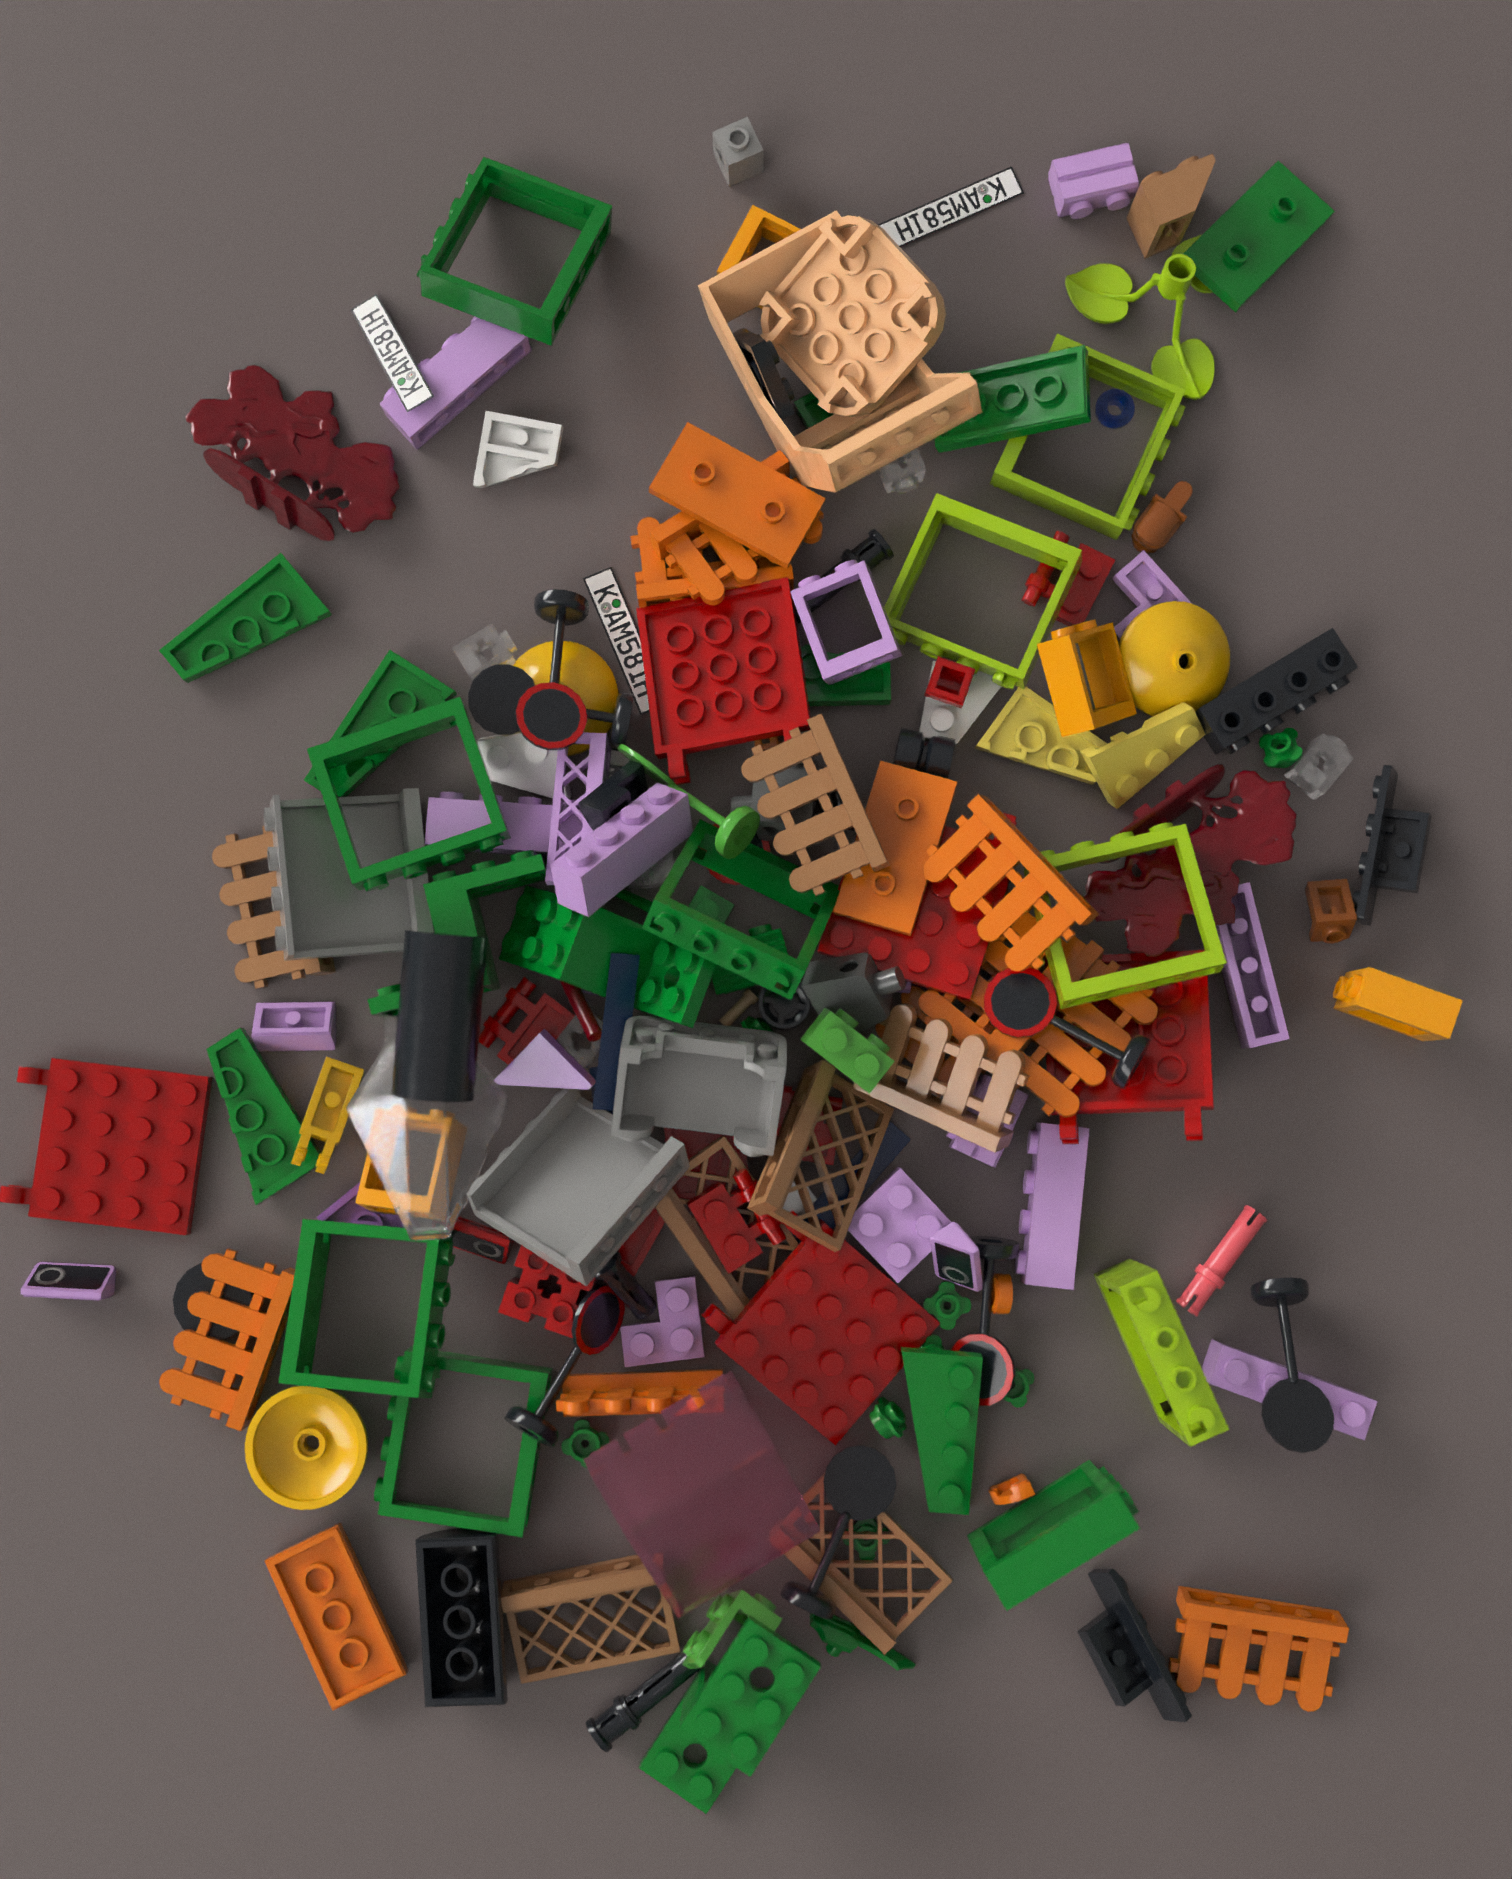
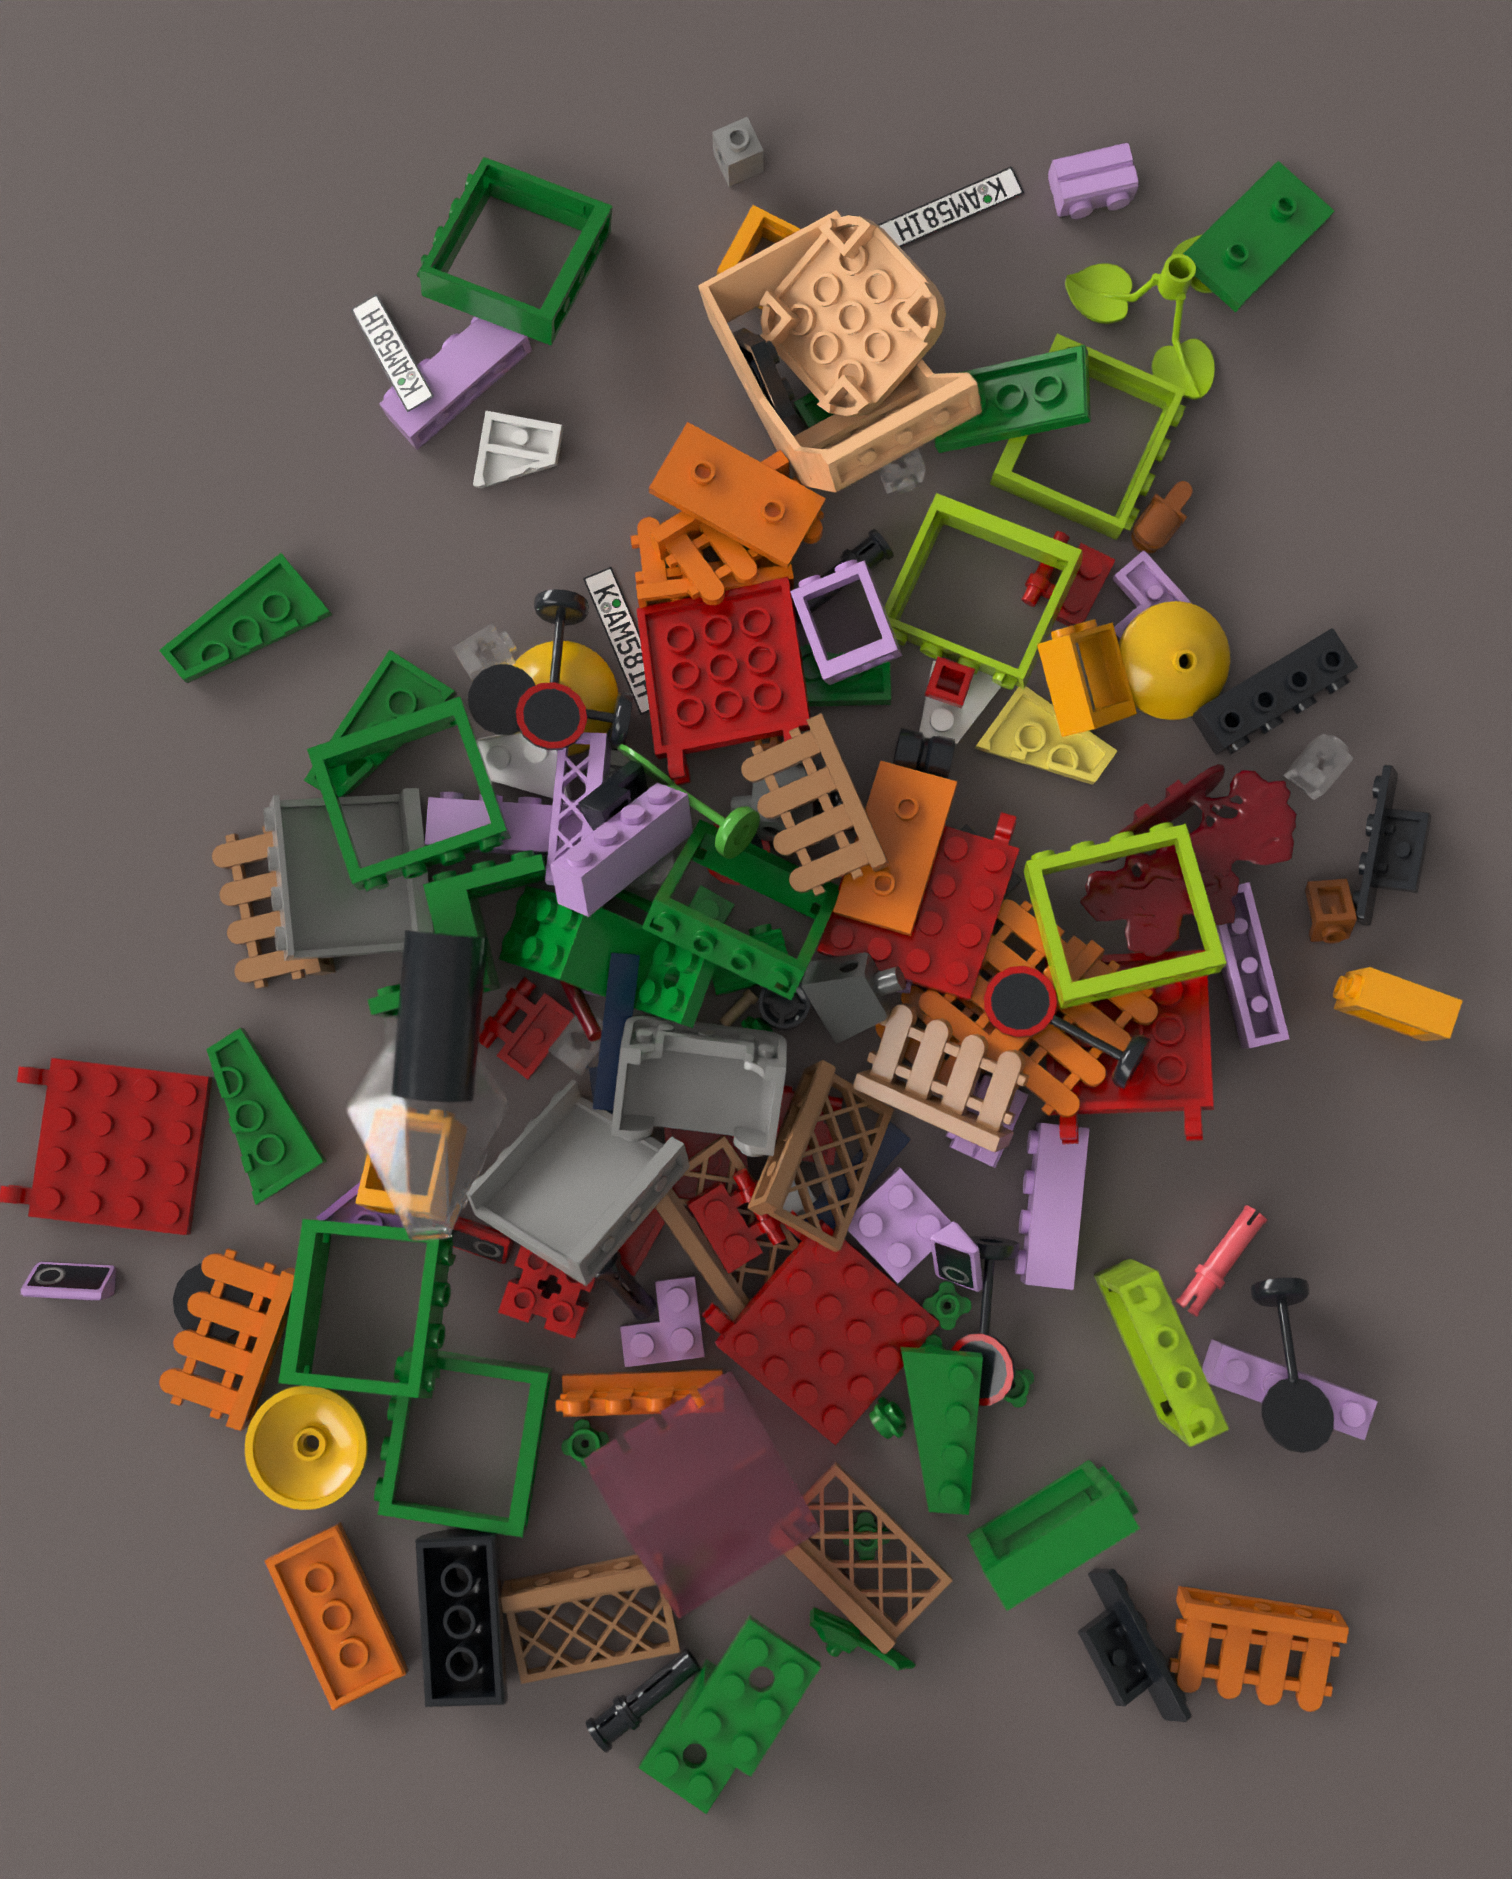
dark red plant [185,365,400,542] -> none
lavender slope [251,1002,336,1051] -> none
yellow hinge [291,1056,364,1174] -> none
tile [493,1029,596,1090] -> none
black piece [505,1284,625,1448] -> none
bright green bracket [682,1589,782,1669] -> none
black piece [780,1445,897,1620] -> none
bright green brick [800,1008,895,1094] -> none
orange fence [923,794,1099,971] -> none
orange tile [988,1473,1035,1505] -> none
orange tile [991,1273,1013,1314] -> none
light yellow wing [1080,702,1206,809] -> none
clear blue plate [1095,389,1135,429] -> none
medium nougat slope [1126,153,1216,258] -> none
green plate [1259,728,1303,768] -> none

